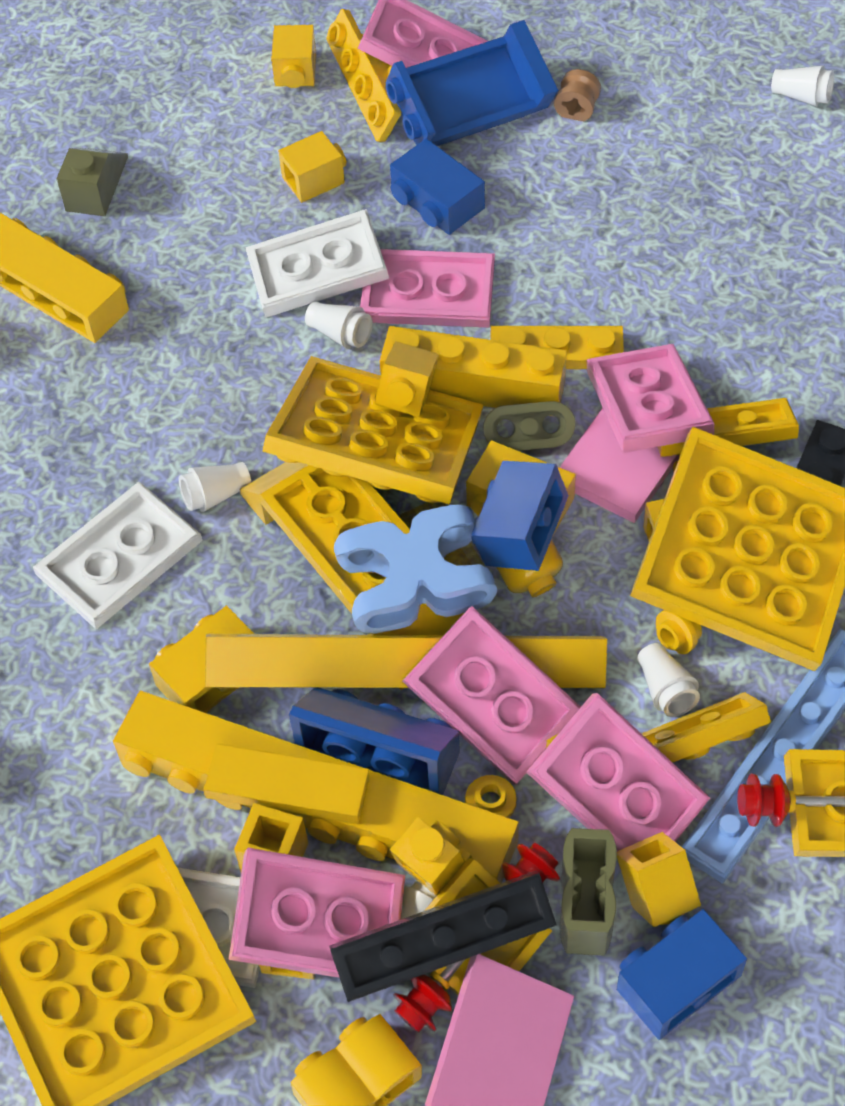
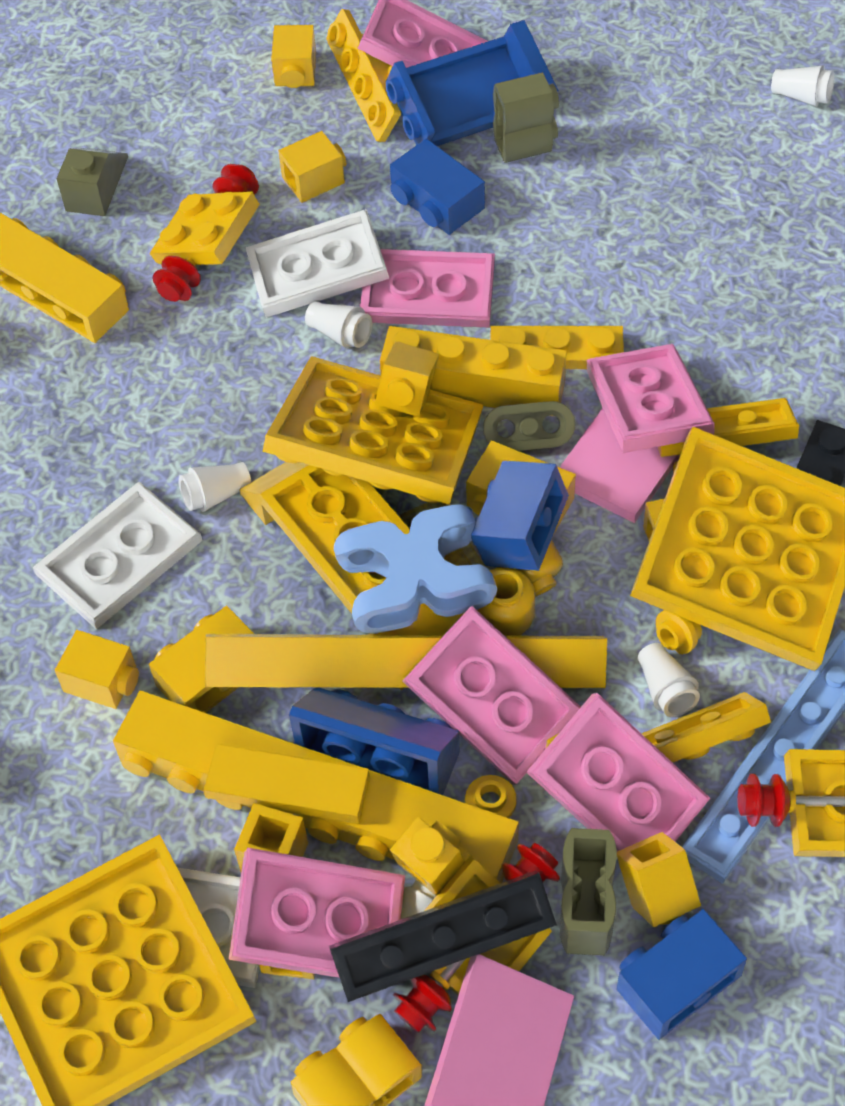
medium nougat wheel [554,69,601,122] -> none
none -> yellow brick [54,629,139,709]
none -> yellow plate [149,164,260,302]
none -> yellow head [476,567,535,636]
none -> olive brick [493,72,559,163]

